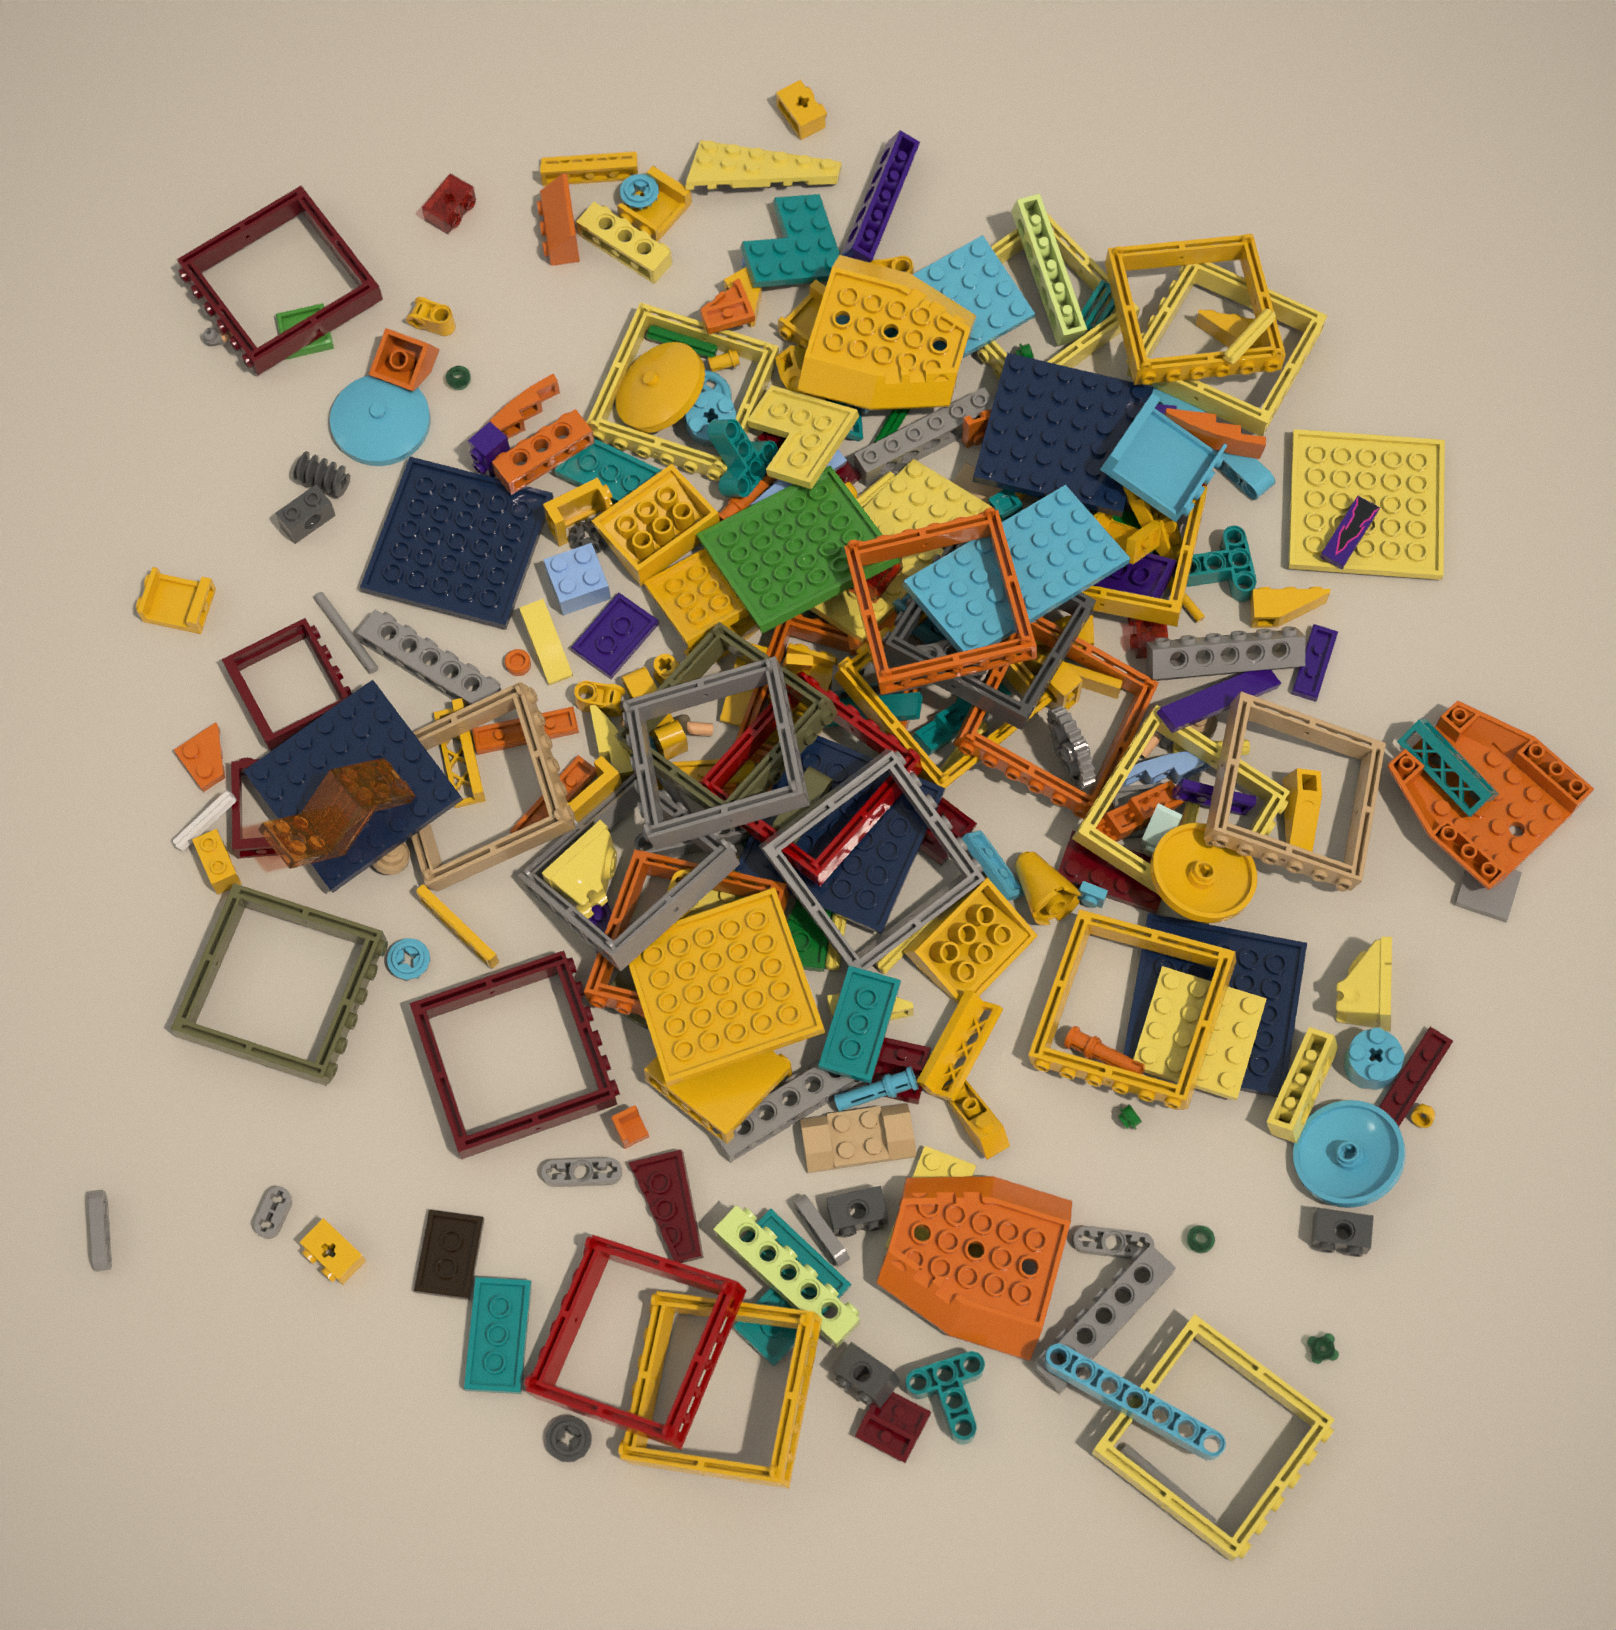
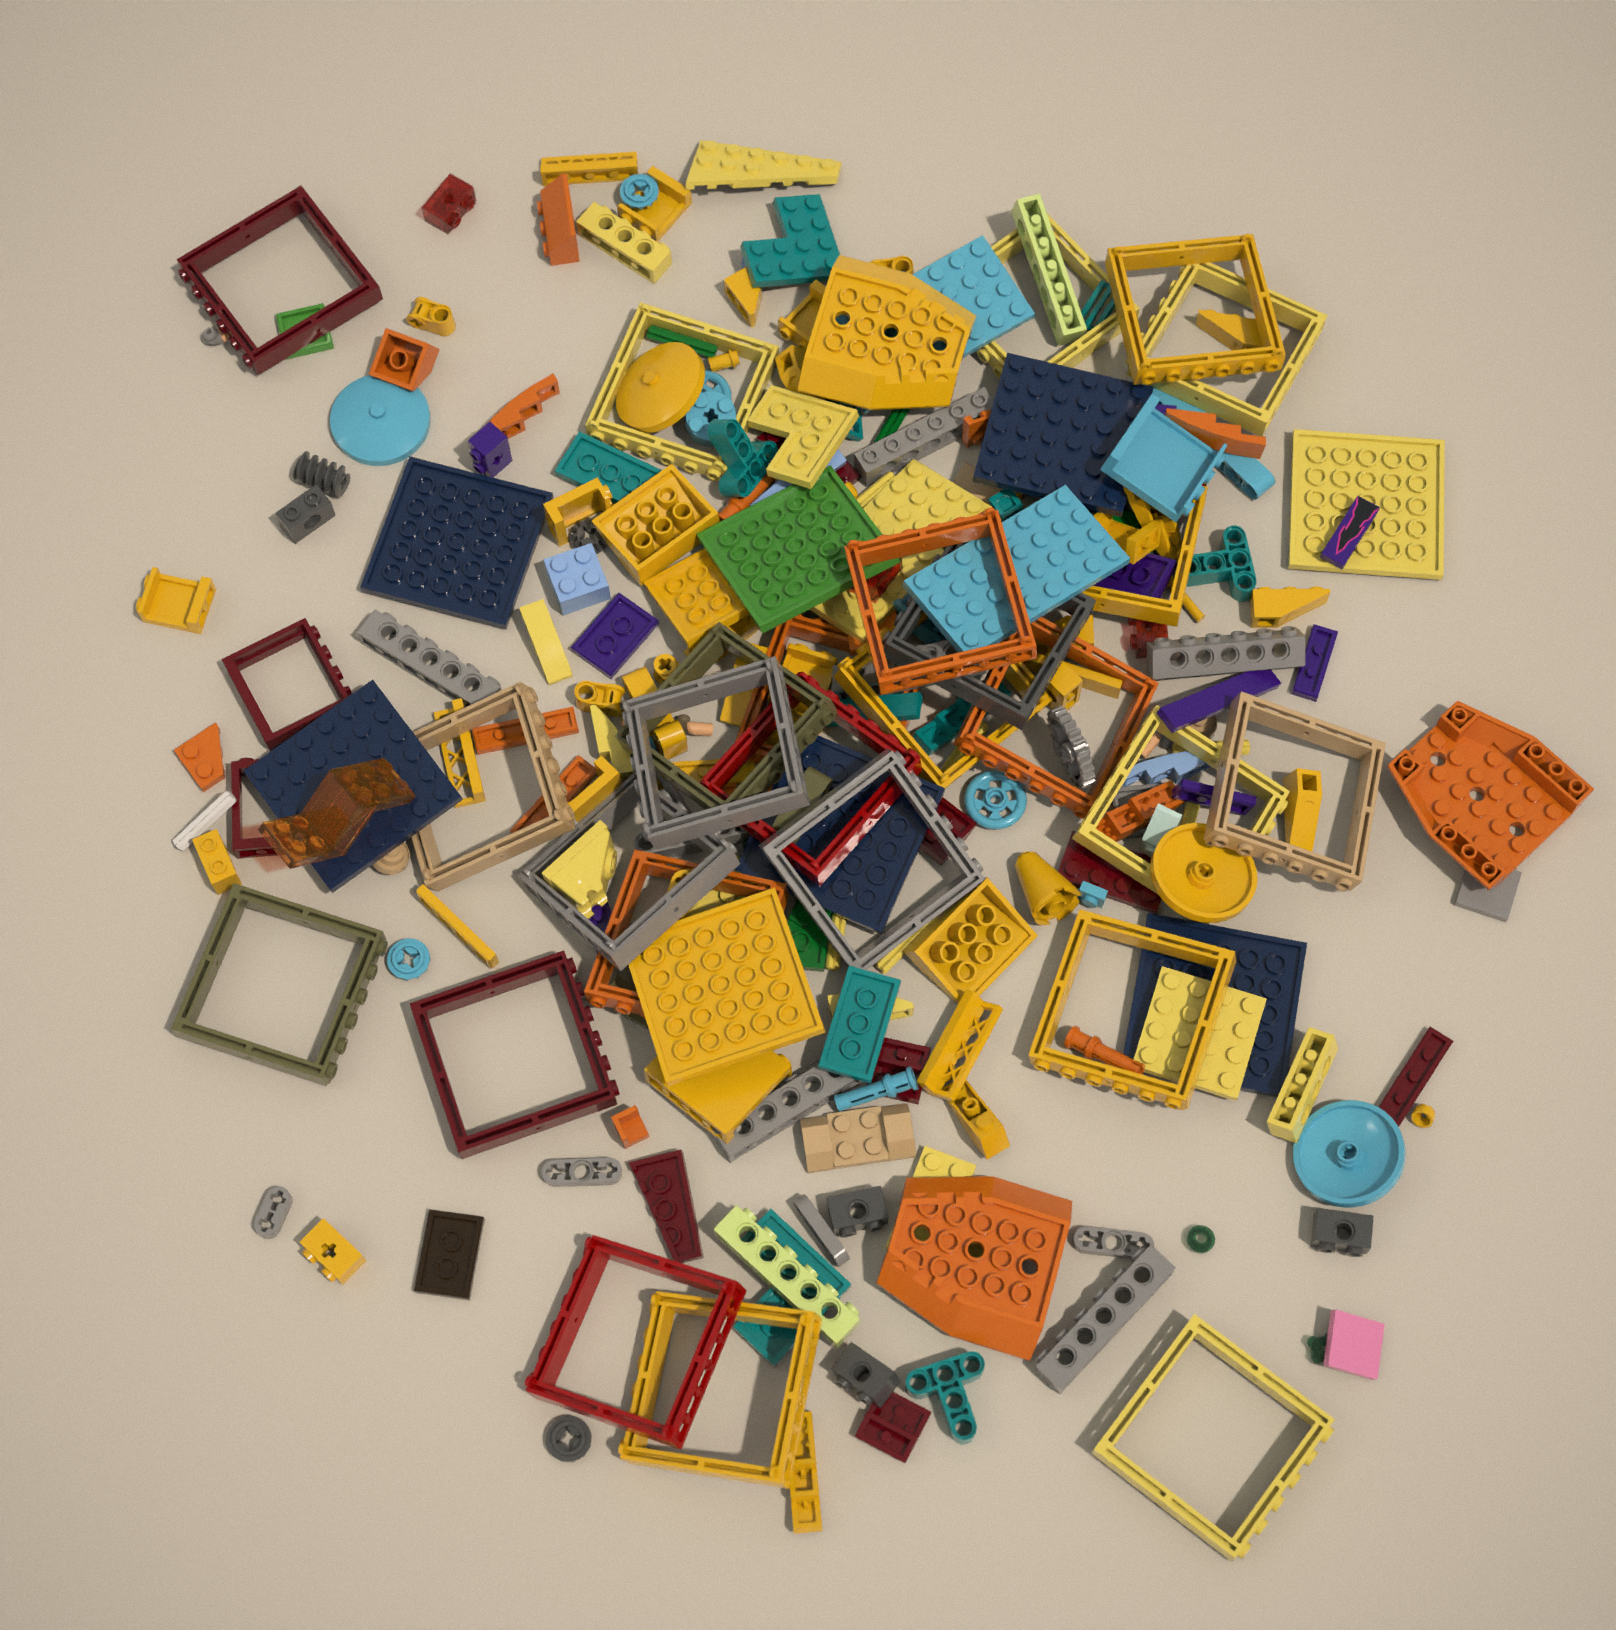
light grey beam [89,1191,112,1272] -> none
light grey bar [314,592,378,674] -> none
clear green plate [446,366,471,390] -> none
teal plate [464,1277,532,1394] -> none
orange brick [492,409,595,495] -> none
orange tile [505,649,531,676] -> none
orange wing [700,278,755,334] -> none
yellow brick [776,79,827,140] -> none
yellow tile [782,653,813,675] -> none
dark purple brick [841,130,920,263] -> none
medium azure tile [961,830,1024,901] -> none
green plate [1016,343,1034,359] -> none
medium azure beam [1044,1344,1226,1461] -> none
green plate [1118,1104,1142,1129] -> none
light grey bar [1121,1444,1217,1524] -> none
light yellow axle [1223,308,1276,364] -> none
light yellow piece [1336,937,1392,1031] -> none
medium azure brick [1344,1027,1405,1090] -> none
teal fence [1397,719,1499,817] -> none
none -> yellow slope [789,1411,822,1534]
none -> medium azure plate [964,770,1027,830]
none -> bright pink tile [1323,1310,1385,1380]

